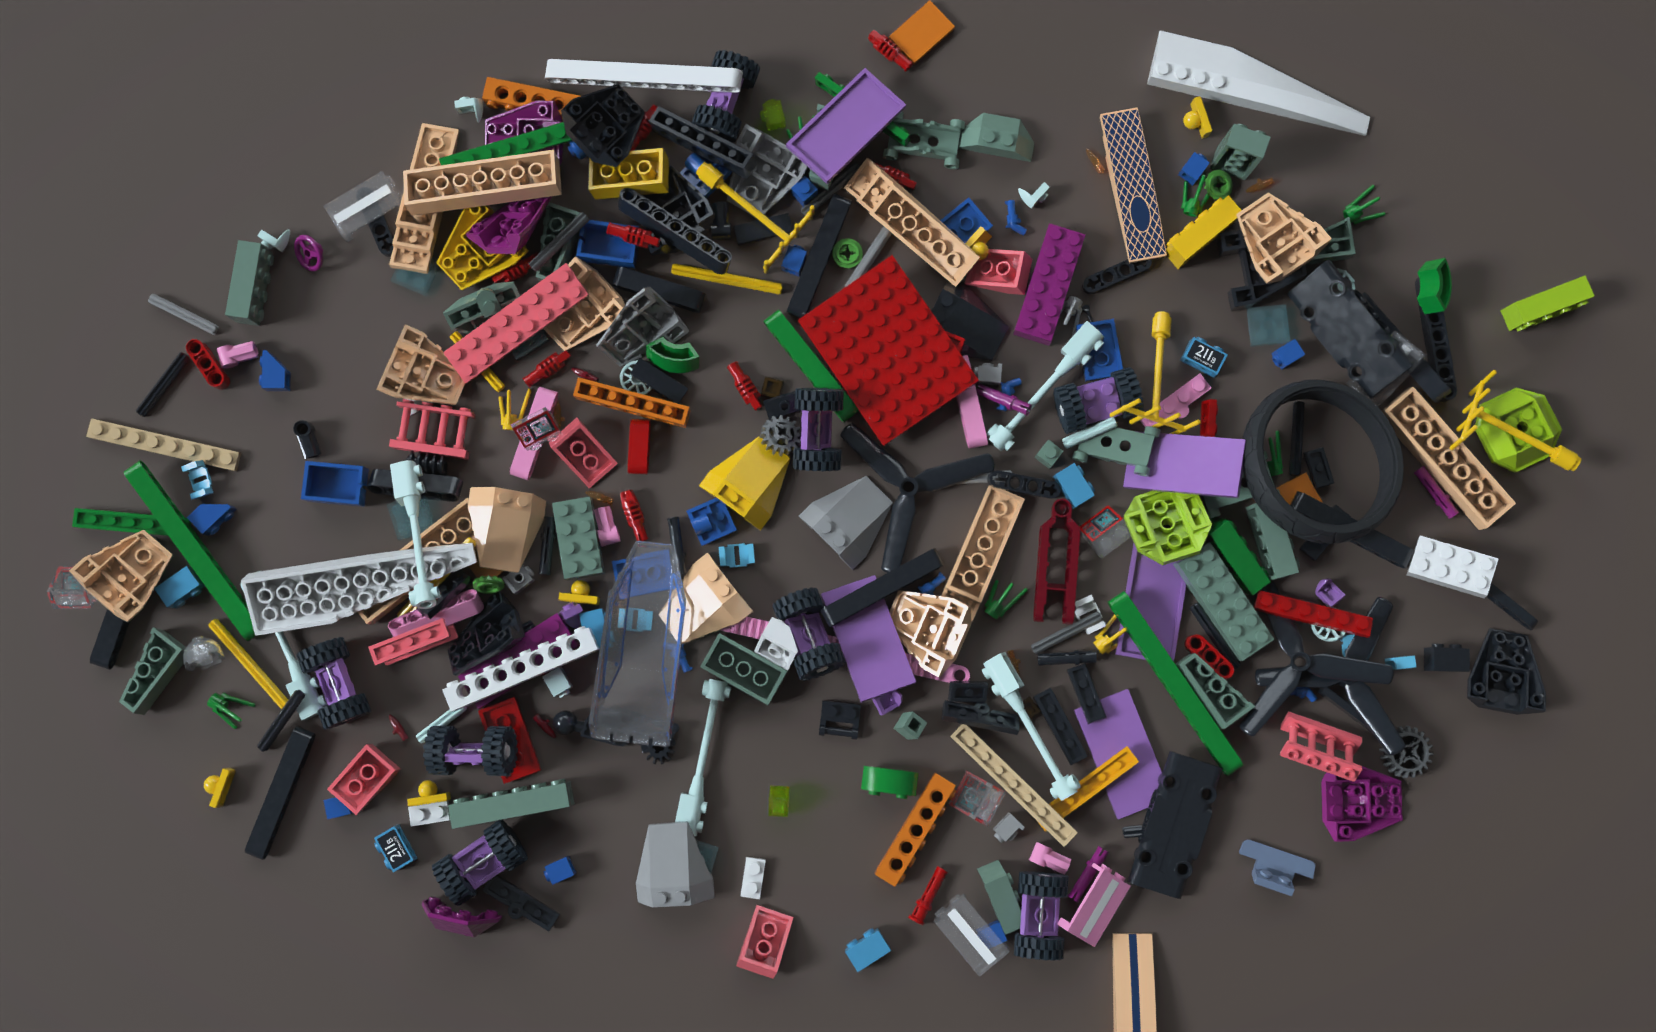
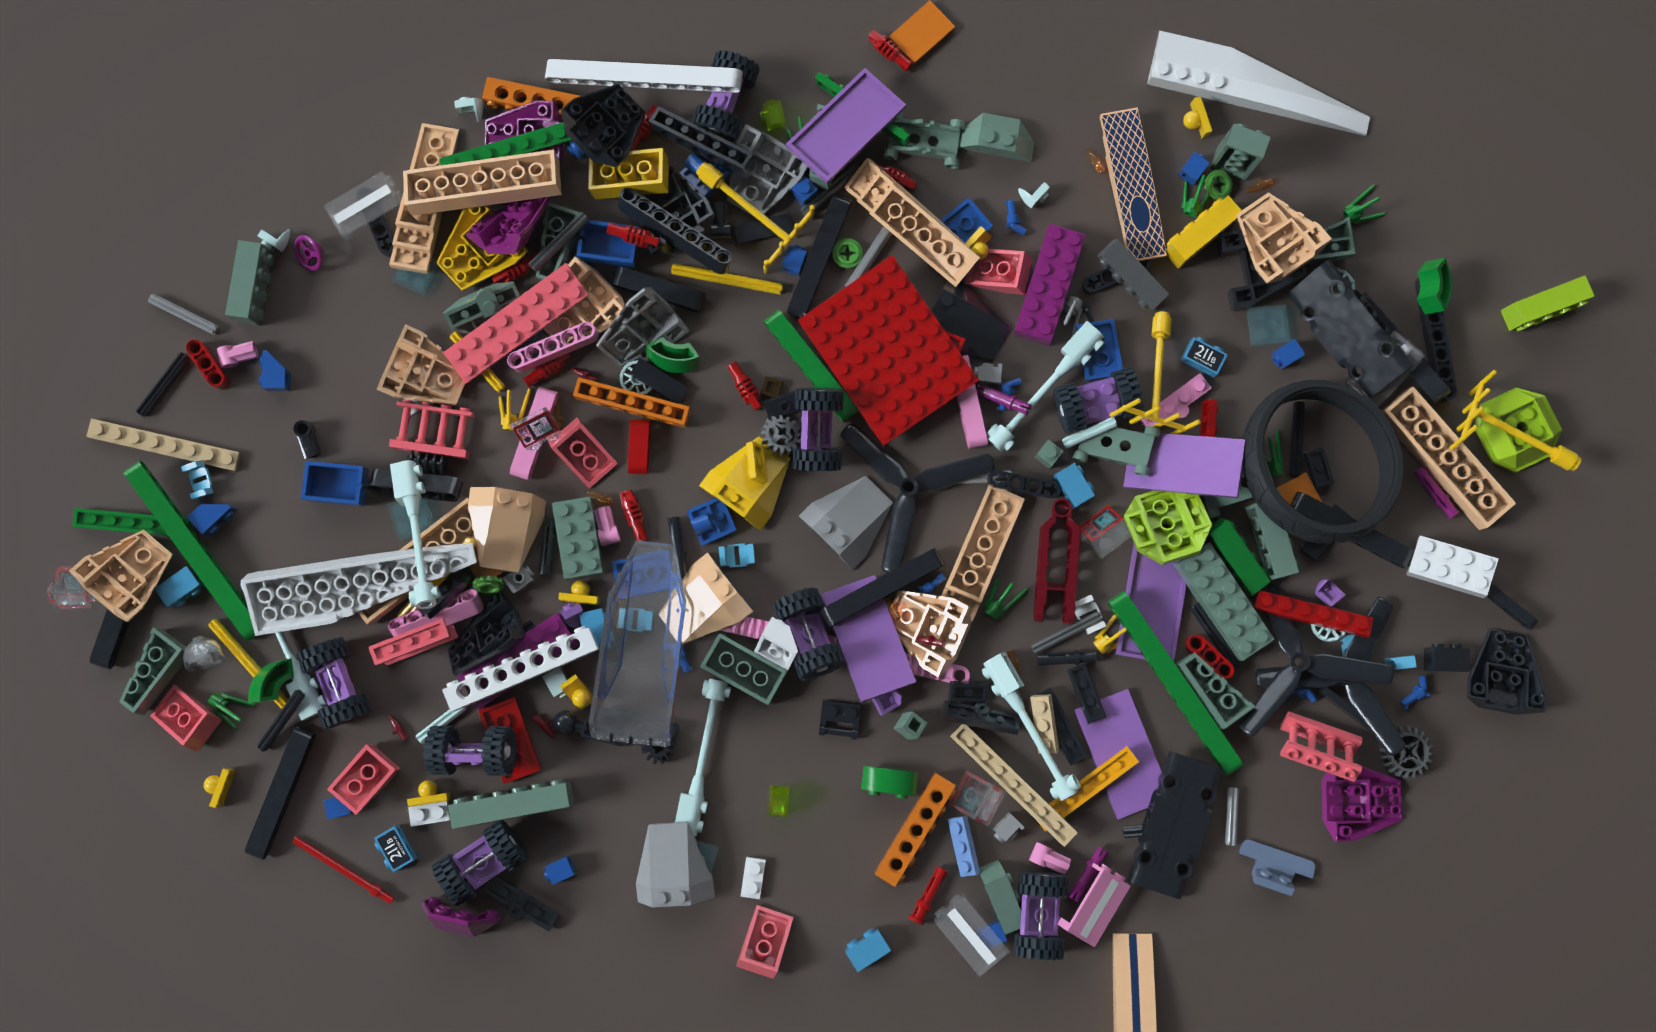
none -> coral slope [150,684,222,752]
none -> green brick [248,658,294,703]
none -> red bar [292,836,395,905]
none -> bright pink beam [507,322,599,373]
none -> yellow tile [560,674,594,710]
none -> yellow plate [746,441,767,484]
none -> clear orange helmet [885,596,901,621]
none -> dark red helmet [916,635,945,647]
none -> medium blue plate [947,815,980,877]
none -> tan plate [1030,694,1059,753]
none -> dark grey brick [1097,239,1169,310]
none -> light grey axle [1225,787,1239,846]
none -> blue piece [1400,676,1430,709]

